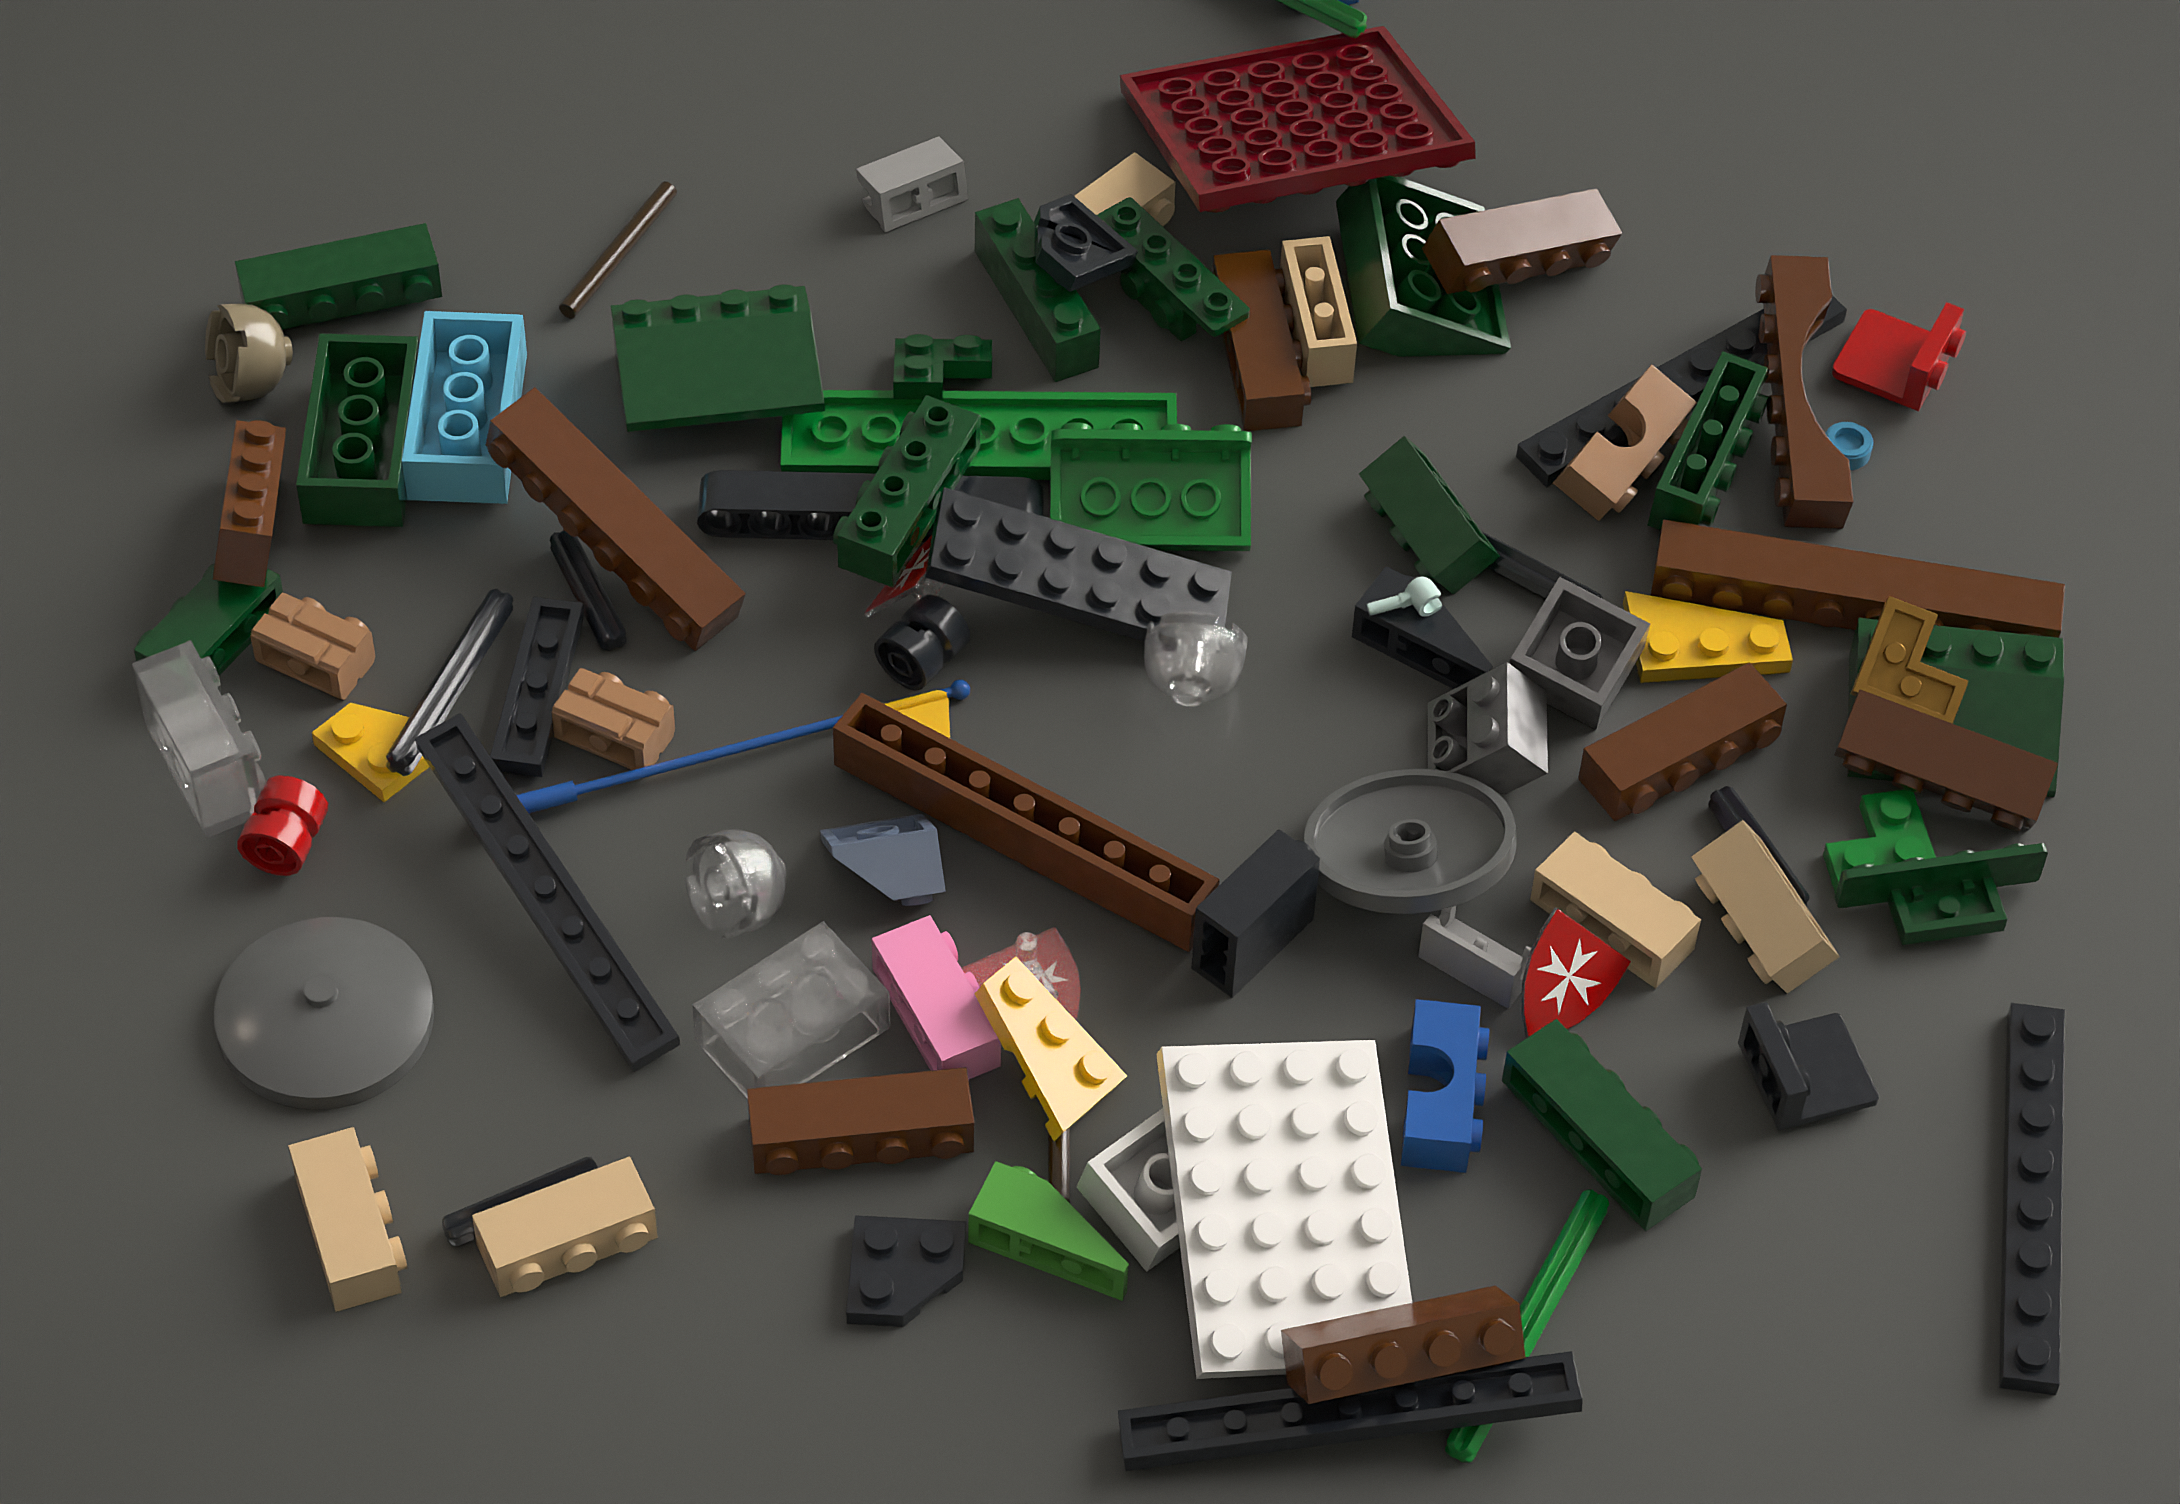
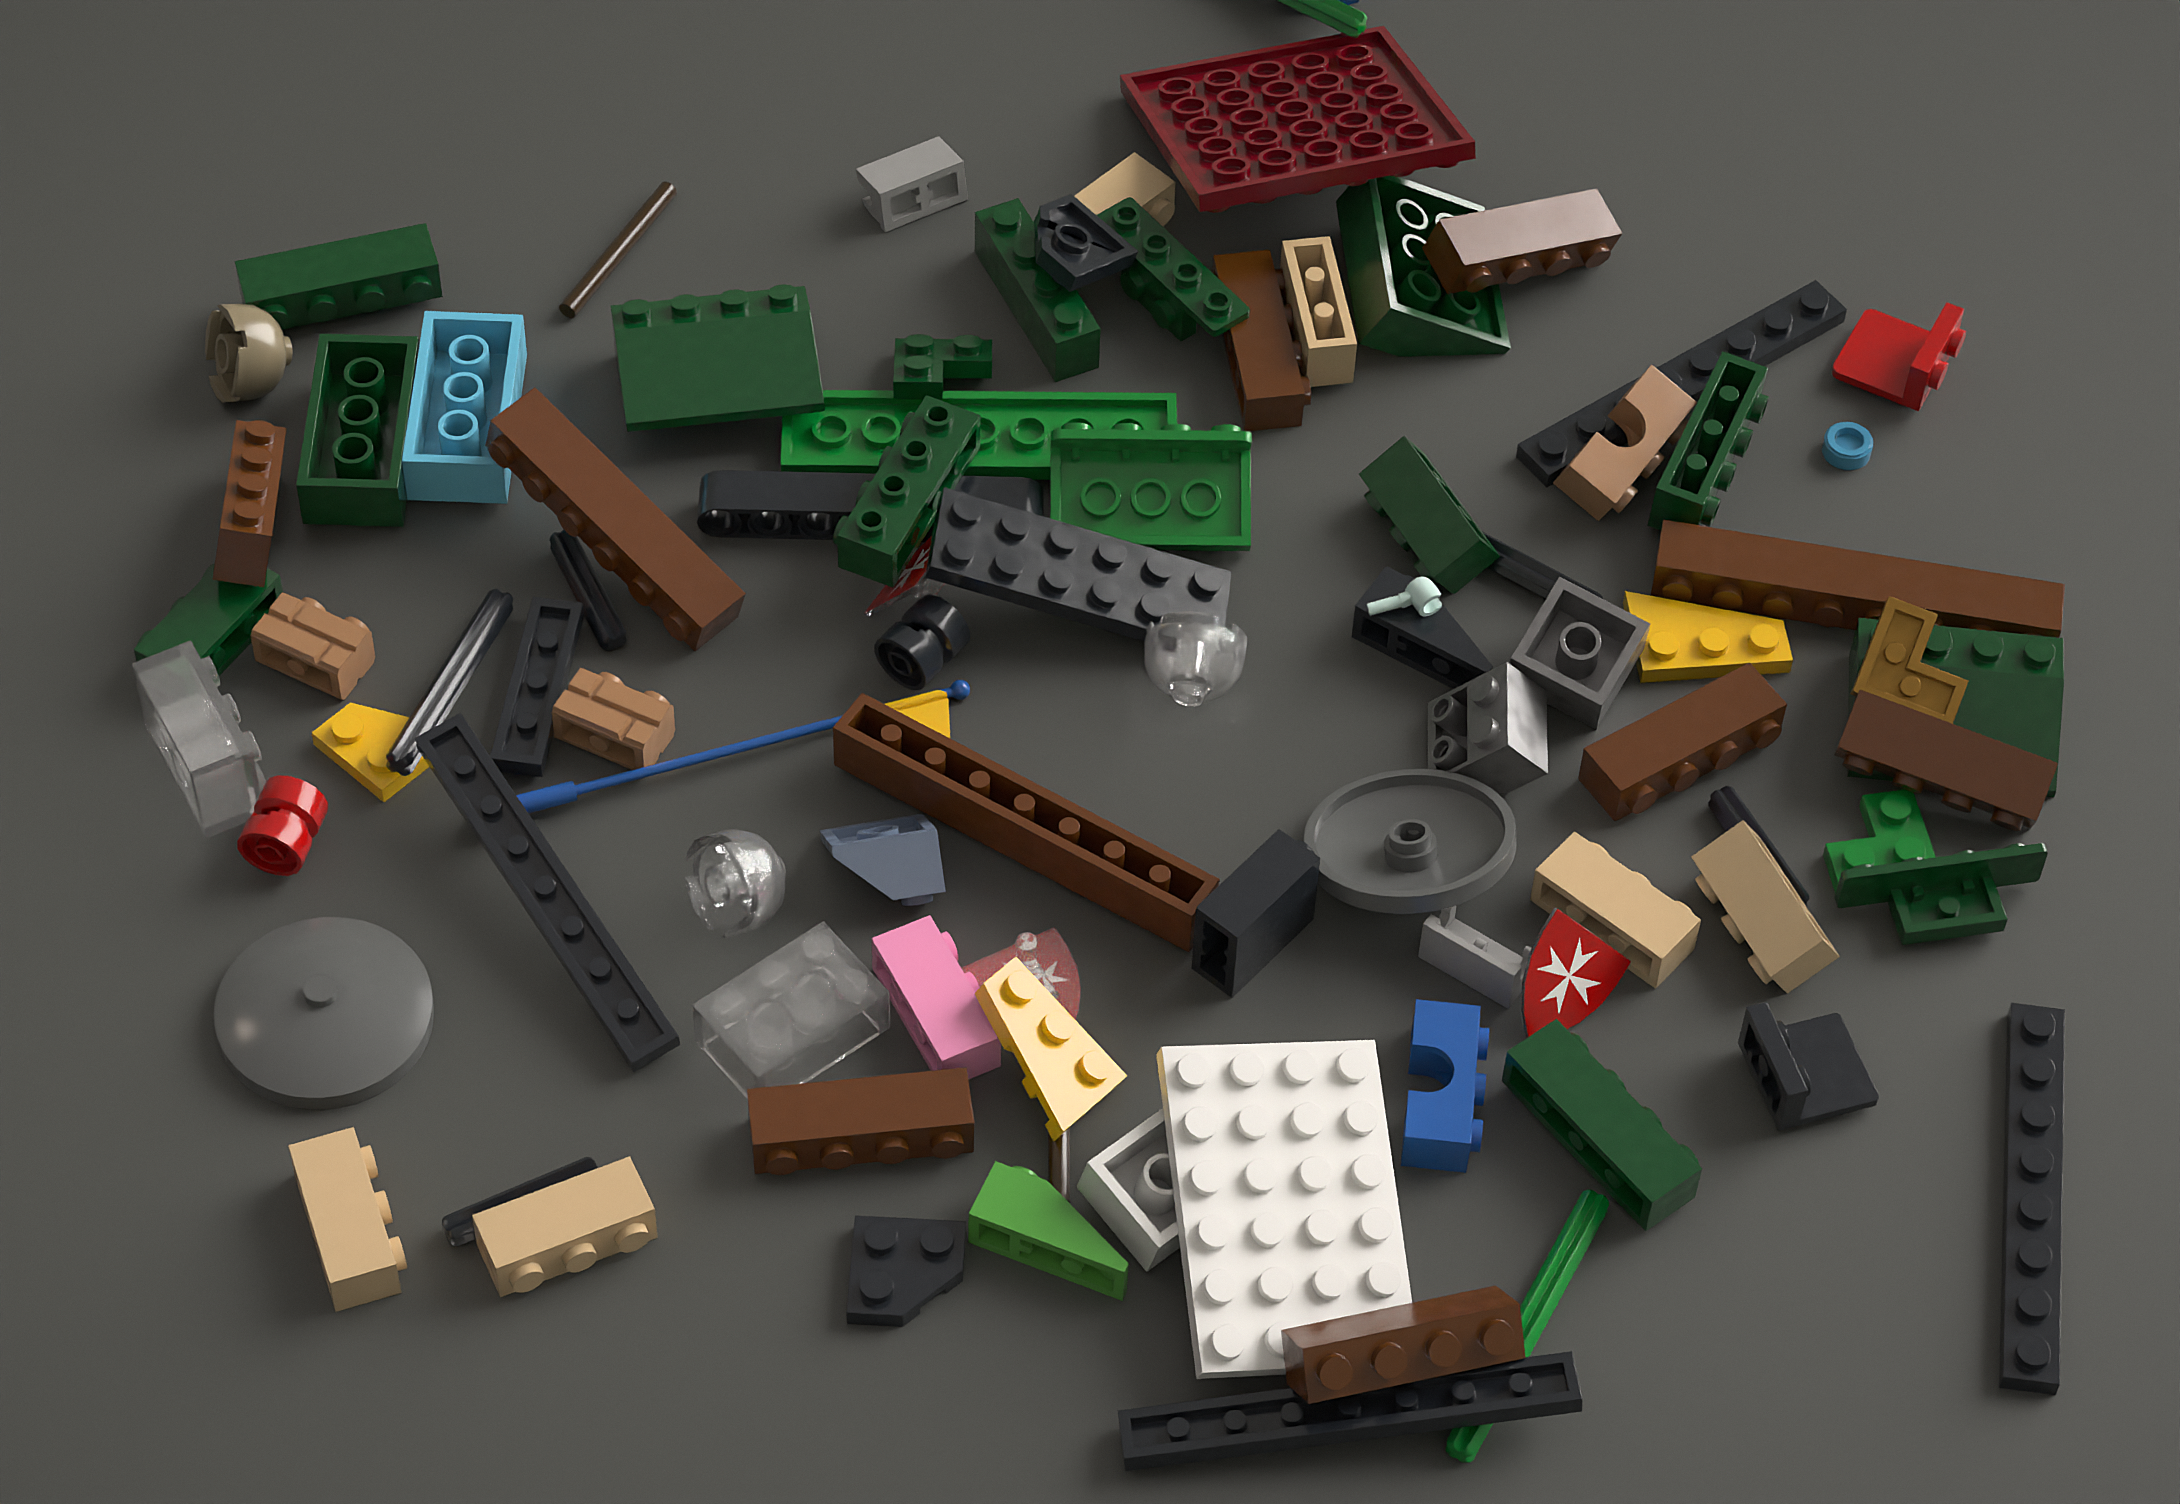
reddish brown arch [1755,255,1854,529] -> none

